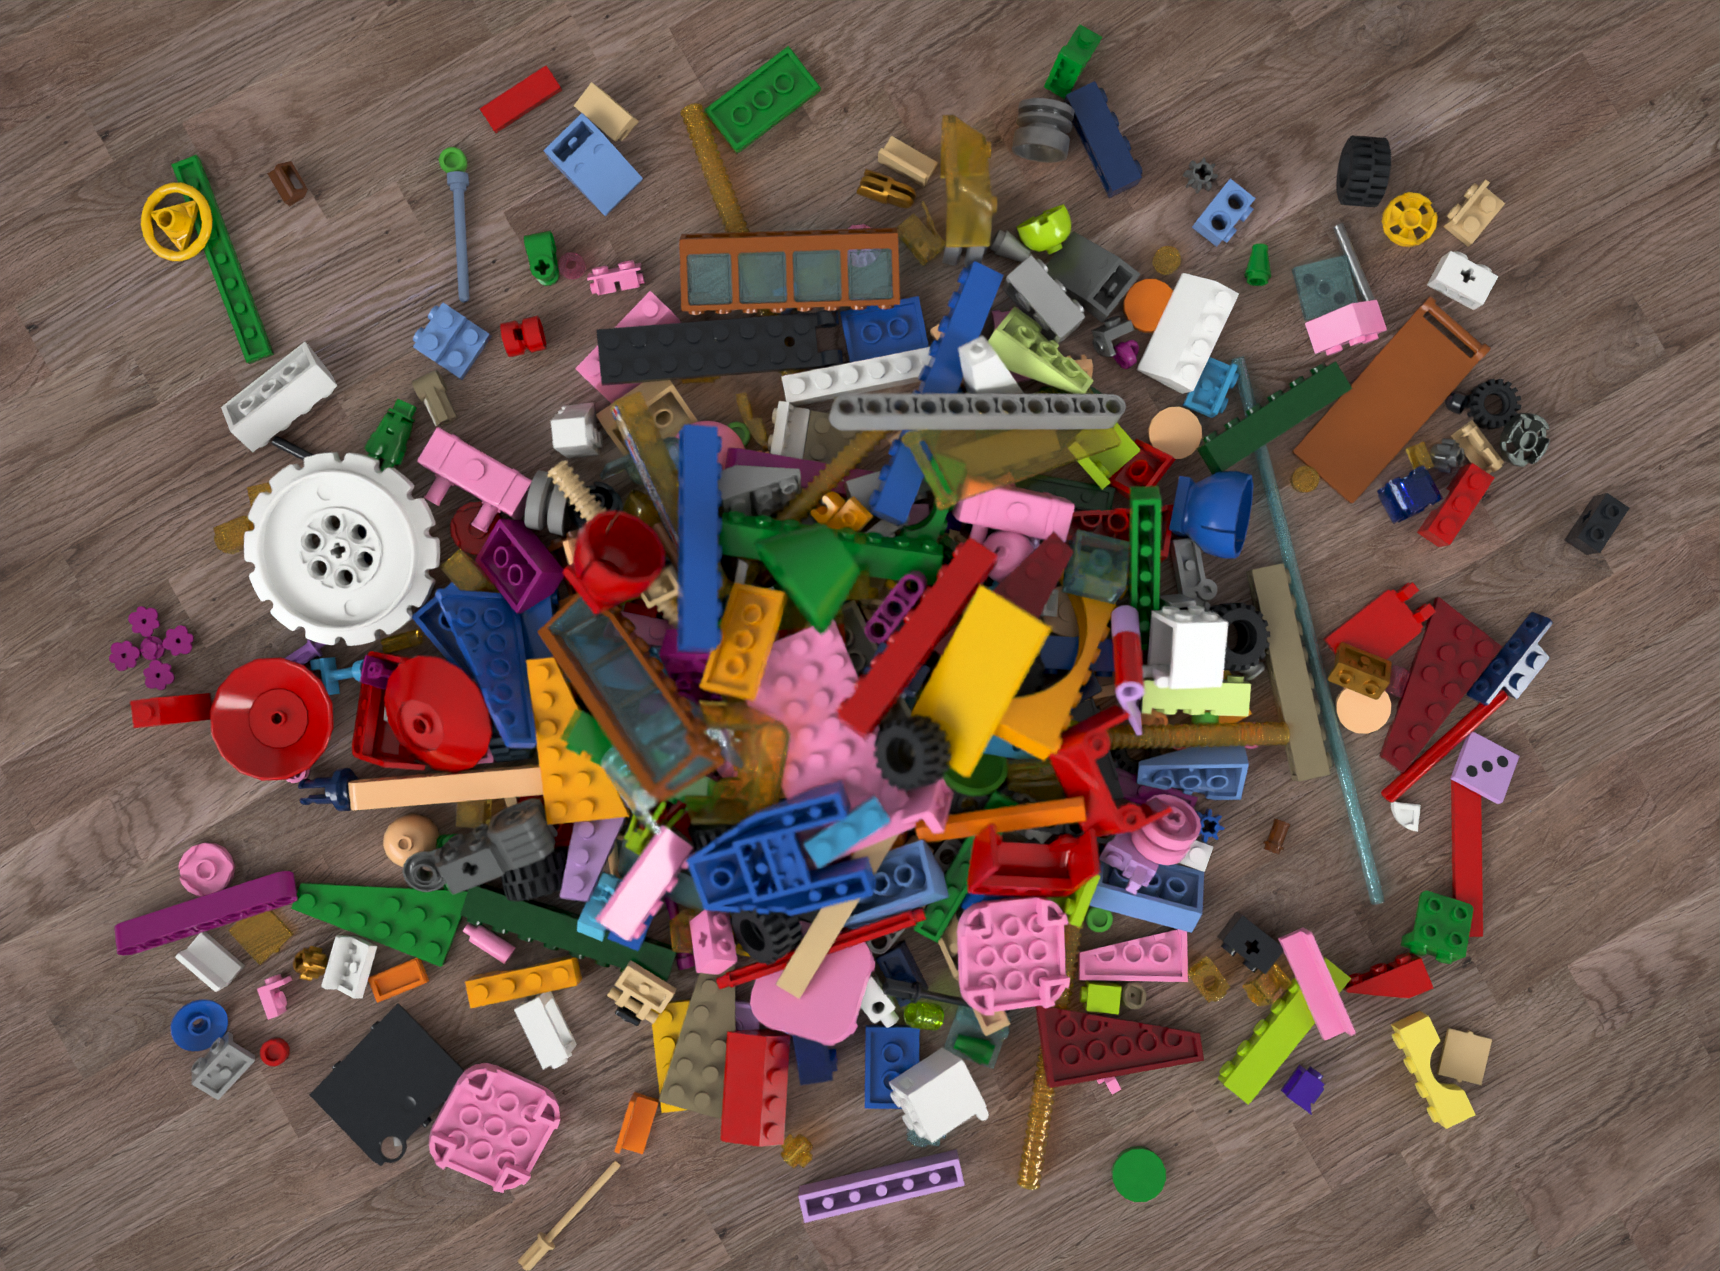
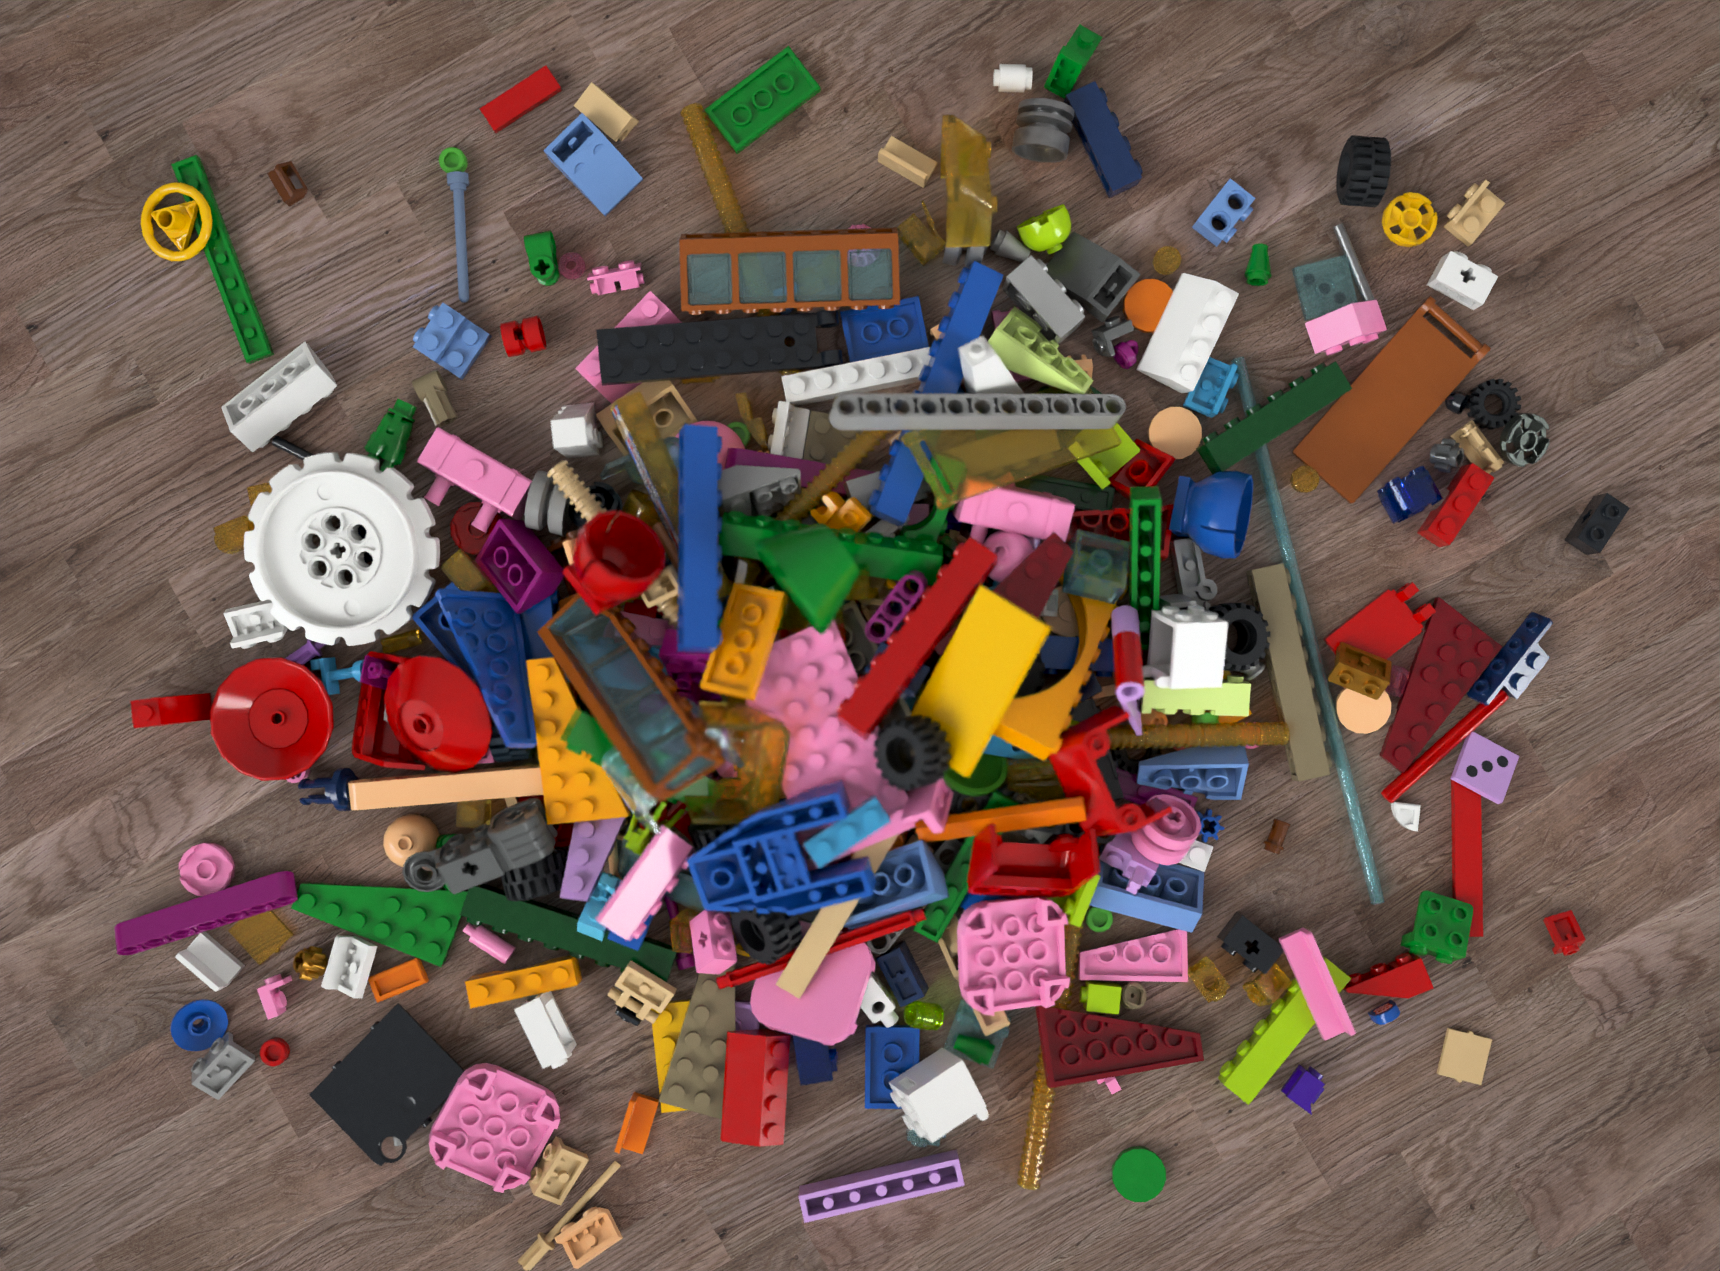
magenta plant [109,606,194,690] -> none
clear yellow gear [780,1133,813,1168] -> none
pearl gold arm [856,169,916,208] -> none
black piece [882,978,1010,1013] -> none
dark grey gear [1183,157,1218,194] -> none
light yellow arch [1391,1011,1475,1129] -> none
clear yellow tile [1405,442,1434,473] -> none
none -> white bracket [224,599,288,649]
none -> tan bracket [528,1136,589,1206]
none -> light nougat bracket [554,1207,623,1269]
none -> white brick [993,64,1032,92]
none -> blue tile [1368,1000,1400,1025]
none -> red bracket [1543,910,1586,956]

